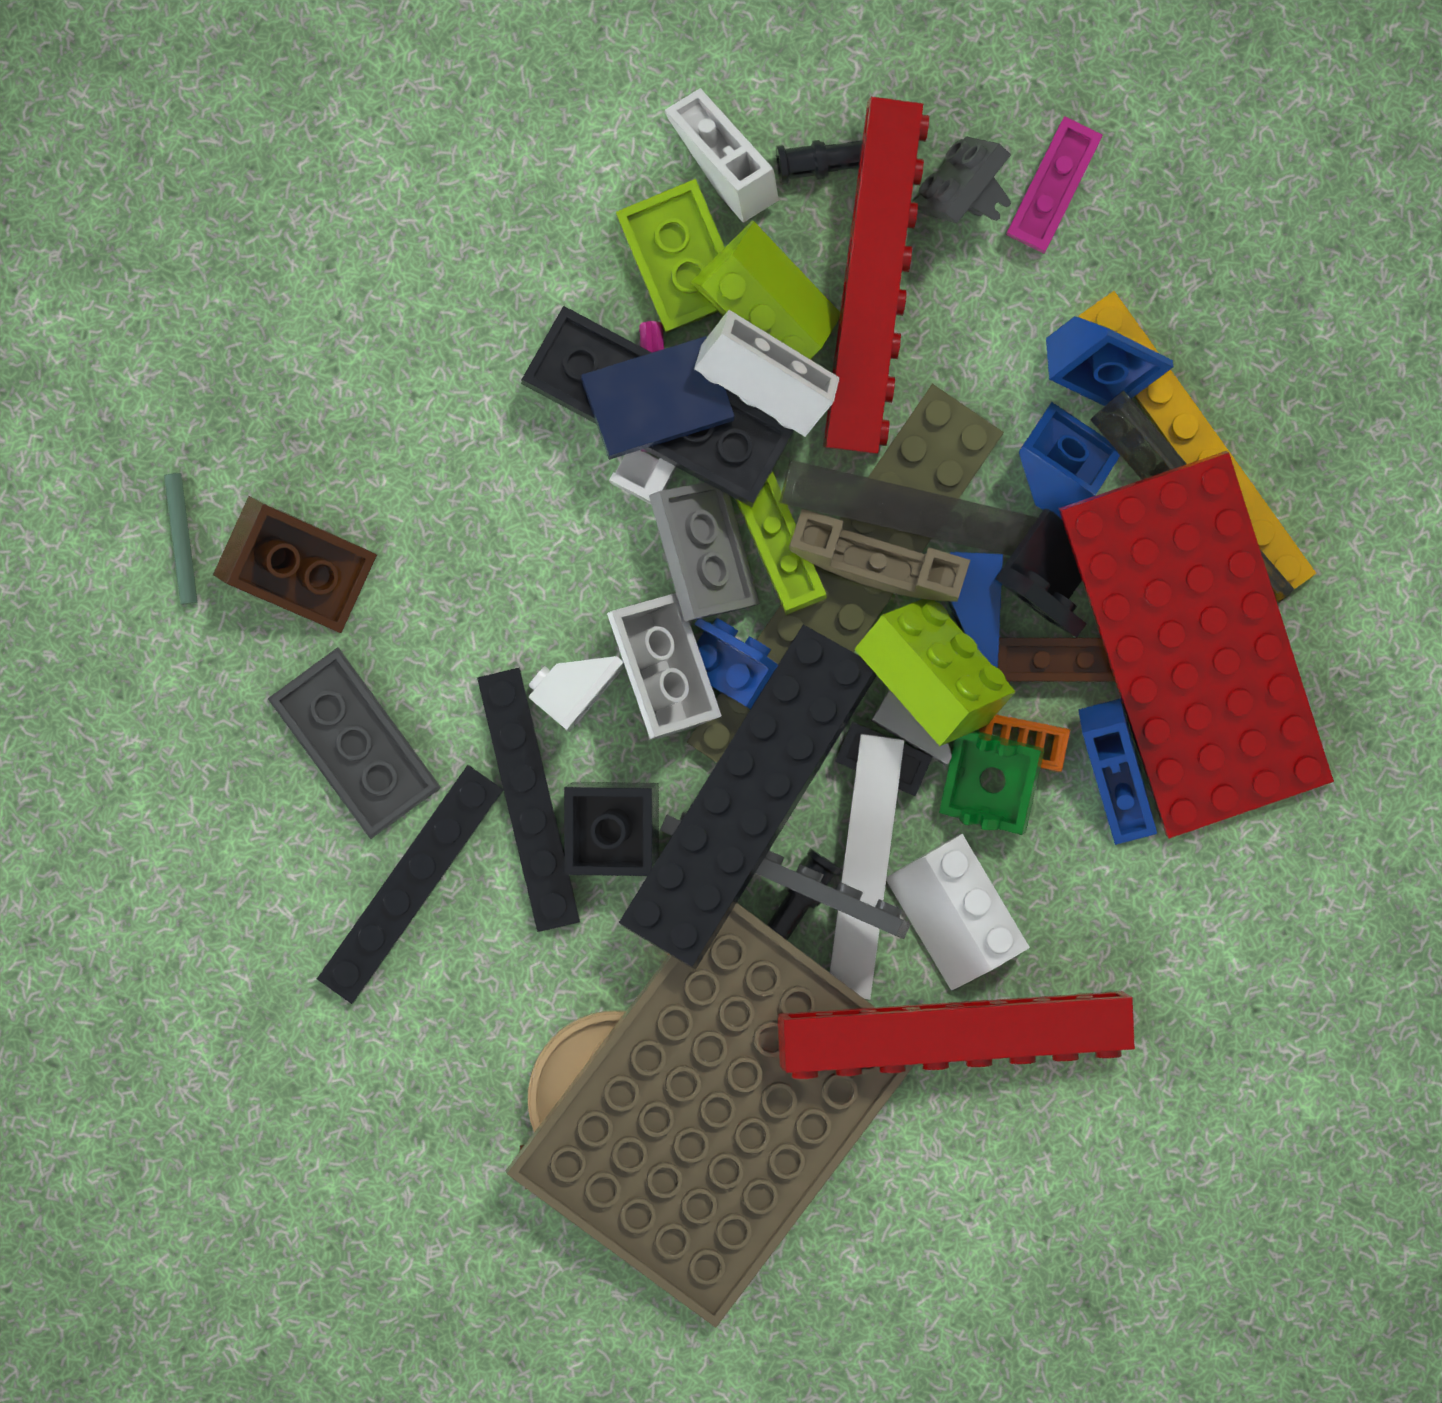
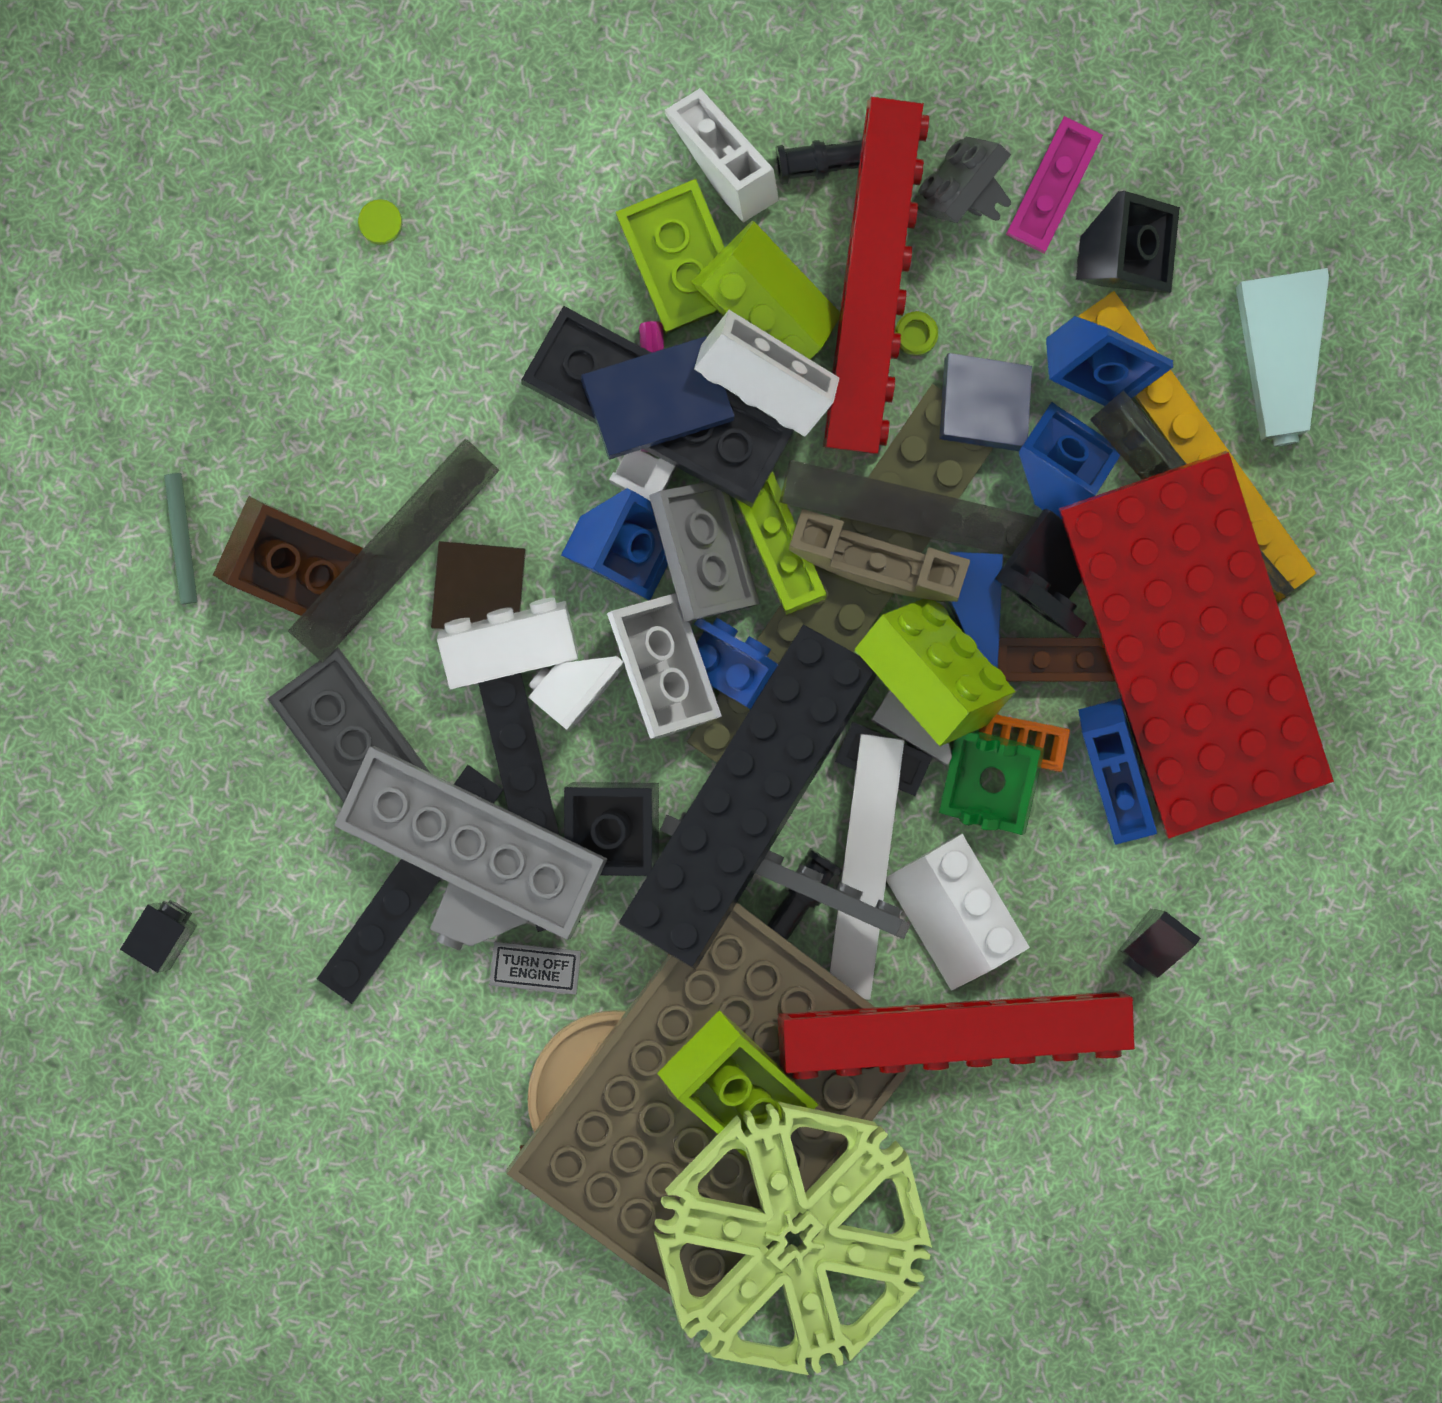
none -> black brick [120,900,197,973]
none -> clear smoke plate [288,439,500,663]
none -> light grey plate [334,746,607,940]
none -> lime tile [358,199,403,245]
none -> light grey slope [430,882,529,950]
none -> dark brown tile [431,541,526,629]
none -> white brick [437,598,578,689]
none -> light grey tile [489,941,581,995]
none -> blue slope [561,488,668,600]
none -> yellowish green plate [653,1102,932,1375]
none -> lime slope [657,1010,818,1161]
none -> lime tile [895,311,938,356]
none -> tile [939,353,1032,451]
none -> black slope [1076,191,1180,293]
none -> black slope [1119,908,1201,978]
none -> light aqua slope [1236,268,1329,447]

